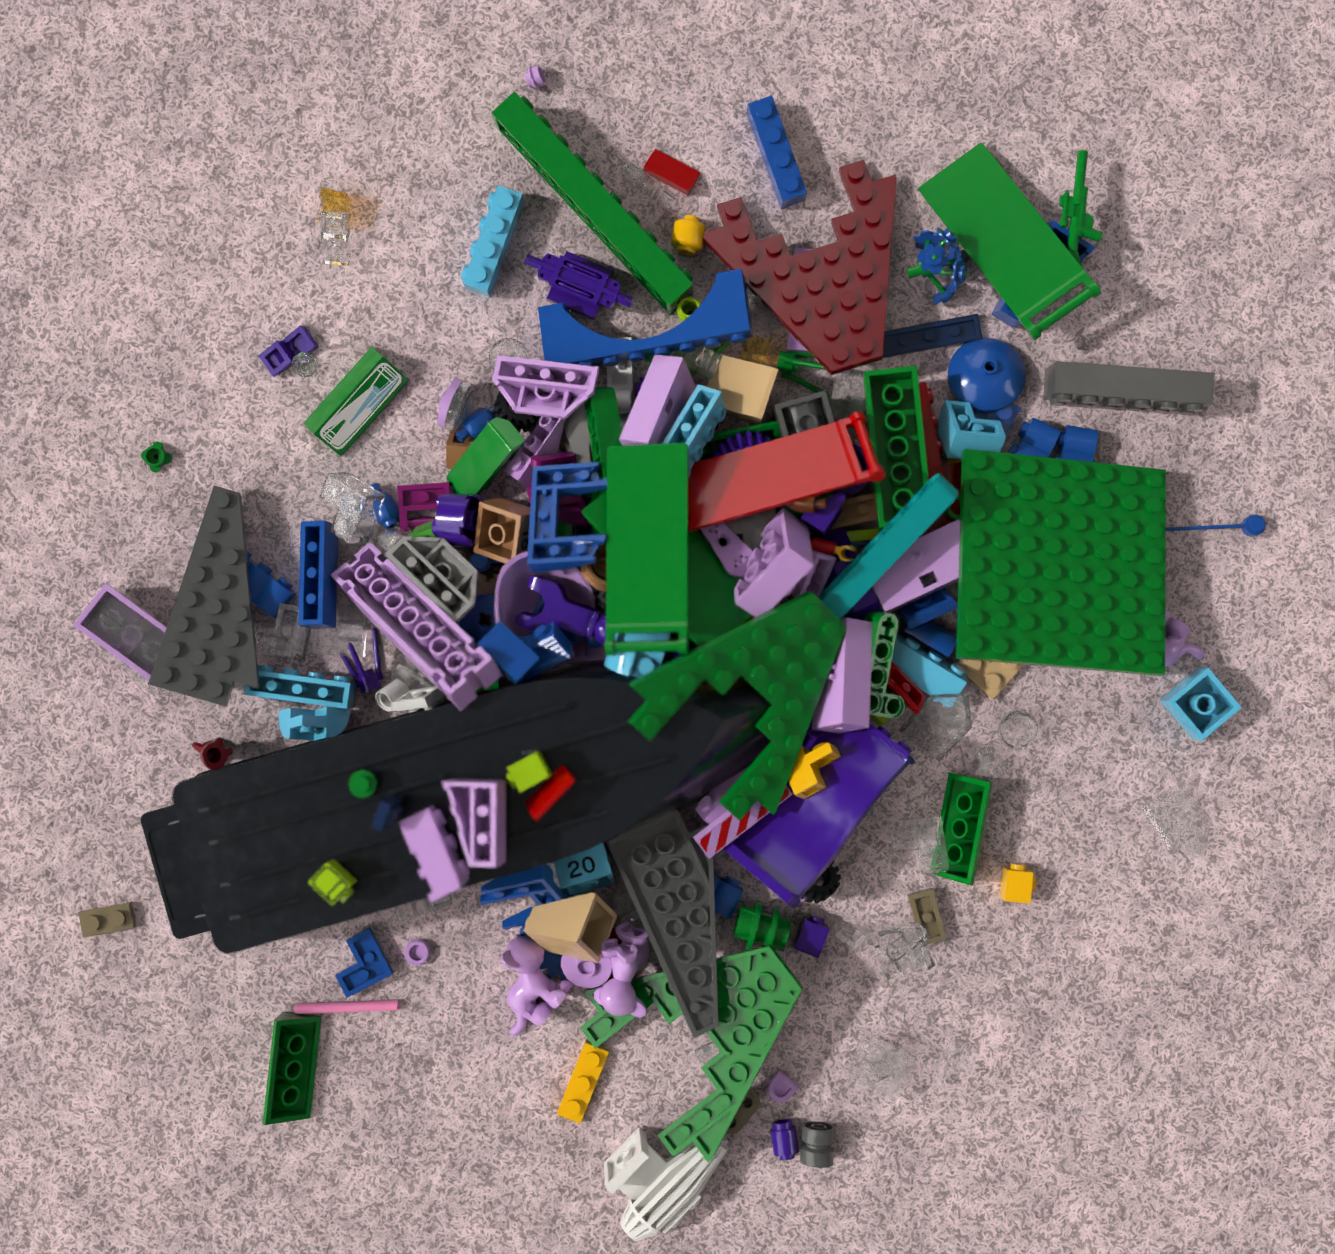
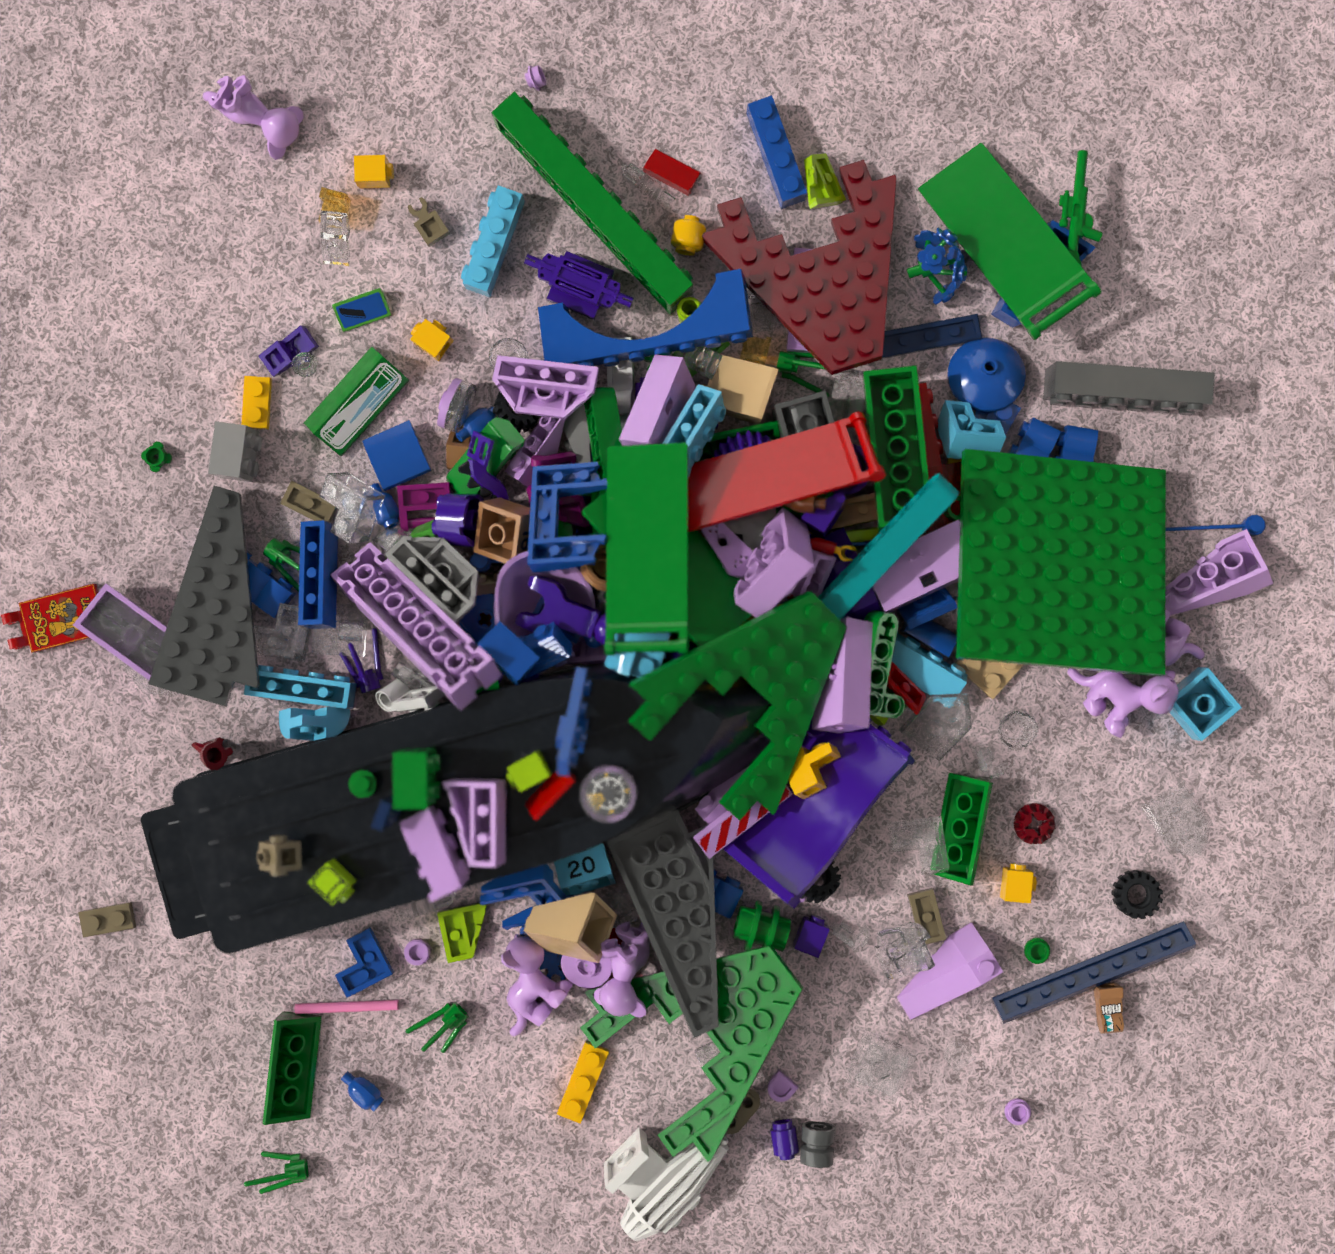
none -> tile [1,584,98,653]
none -> lavender animal [203,75,304,160]
none -> light grey brick [208,421,262,482]
none -> yellow plate [241,376,272,430]
none -> green plant [243,1151,309,1194]
none -> dark tan brick [257,835,301,876]
none -> green plant [263,538,300,592]
none -> dark tan plate [280,480,339,522]
none -> slope [332,288,392,332]
none -> blue plant [341,1071,384,1112]
none -> yellow brick [354,155,394,189]
none -> blue slope [362,420,432,491]
none -> green brick [393,748,441,809]
none -> green plant [405,1002,469,1053]
none -> dark tan plate [408,197,450,247]
none -> yellow brick [410,319,453,361]
none -> lime wing [437,902,487,963]
none -> dark purple piece [458,430,509,501]
none -> blue plate [556,667,592,776]
none -> clear piece [580,765,637,823]
none -> lime wing [804,153,846,209]
none -> lavender wedge [897,923,1003,1020]
none -> dark blue plate [992,921,1196,1024]
none -> lavender plate [1004,1098,1031,1125]
none -> dark red gear [1014,803,1056,845]
none -> green plate [1024,938,1050,964]
none -> lavender animal [1067,668,1179,738]
none -> medium nougat leg [1094,982,1124,1034]
none -> black tyre [1111,870,1163,919]
none -> lavender wedge [1165,529,1273,615]

